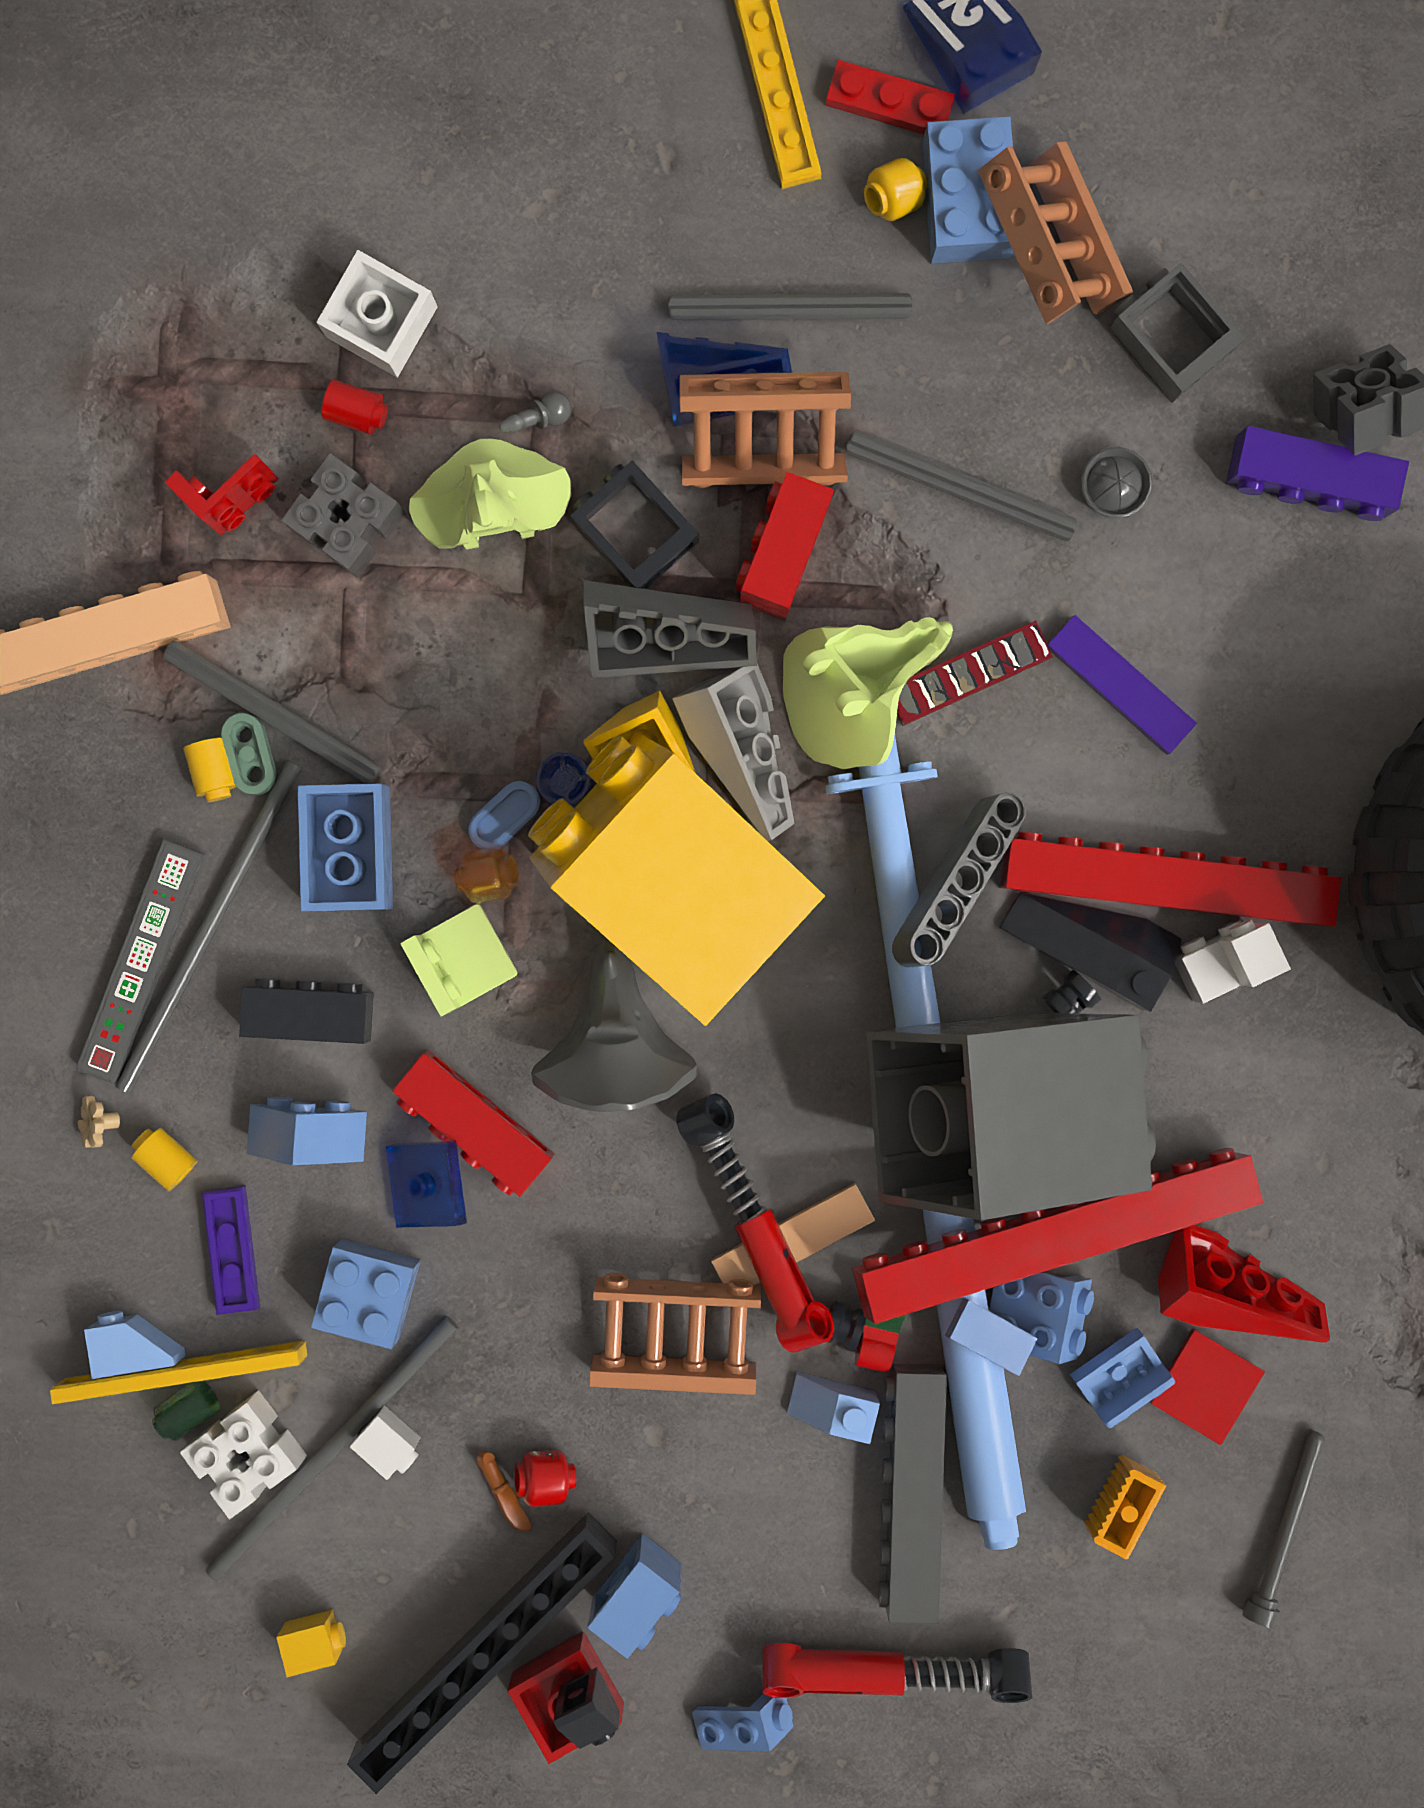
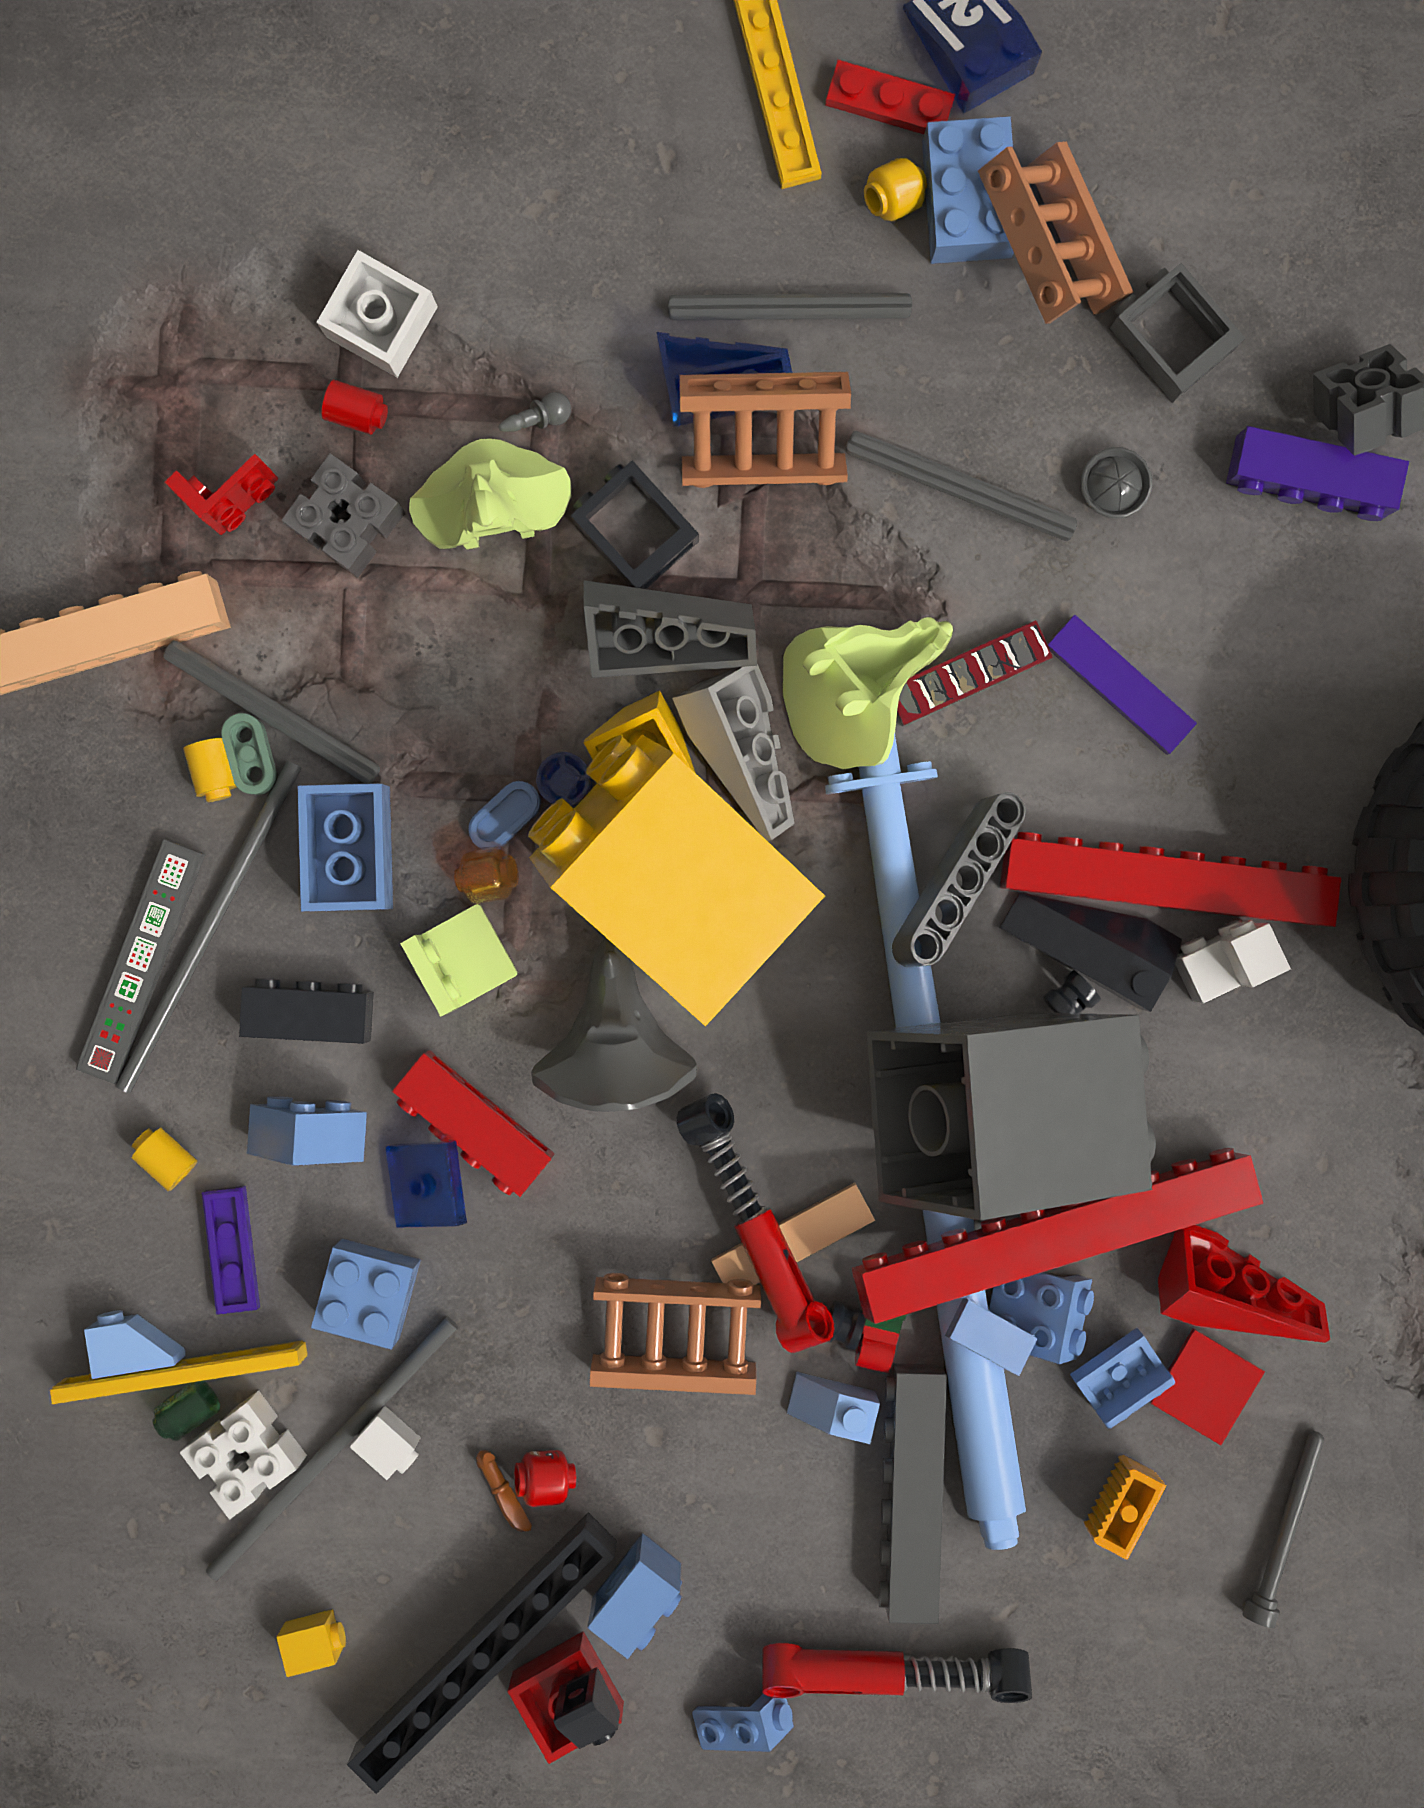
tan plant [78,1095,120,1148] -> none
red brick [735,472,834,621] -> none

